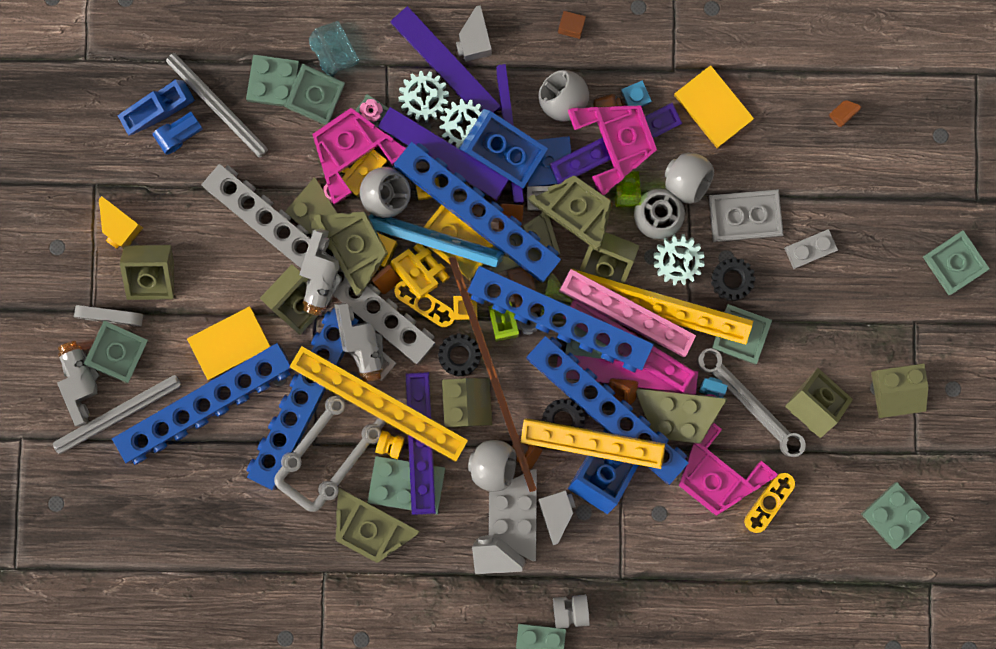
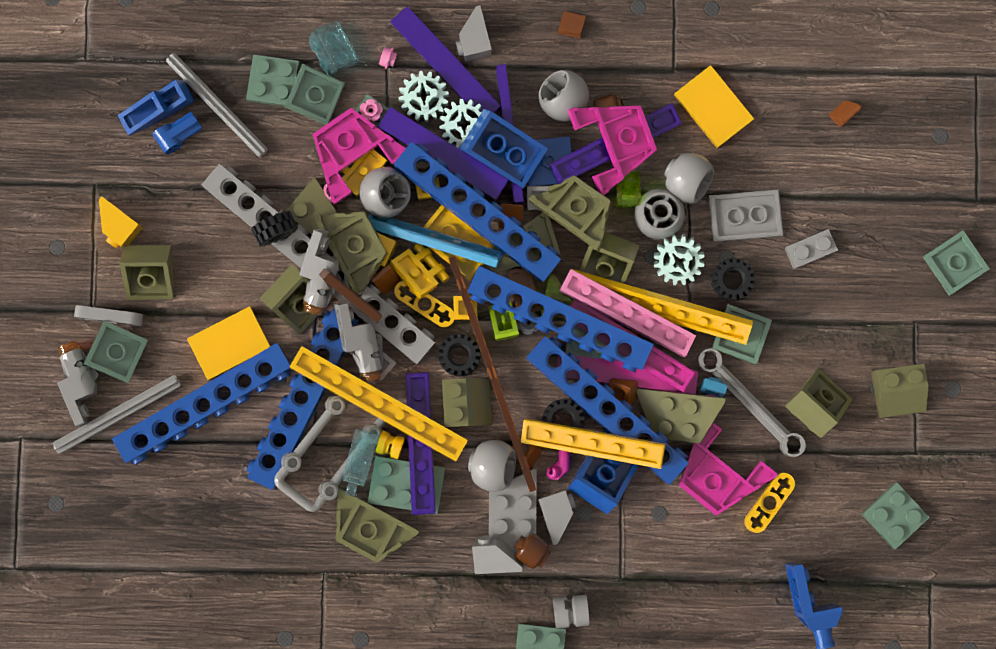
dark azure plate [621,80,652,107] -> none
none -> black tyre [251,210,298,247]
none -> reddish brown tile [319,268,382,323]
none -> clear light blue hinge [343,428,379,497]
none -> bright pink plate [379,47,397,69]
none -> reddish brown head [514,533,551,569]
none -> dark pink arm [546,450,570,480]
none -> blue plate [785,562,843,649]

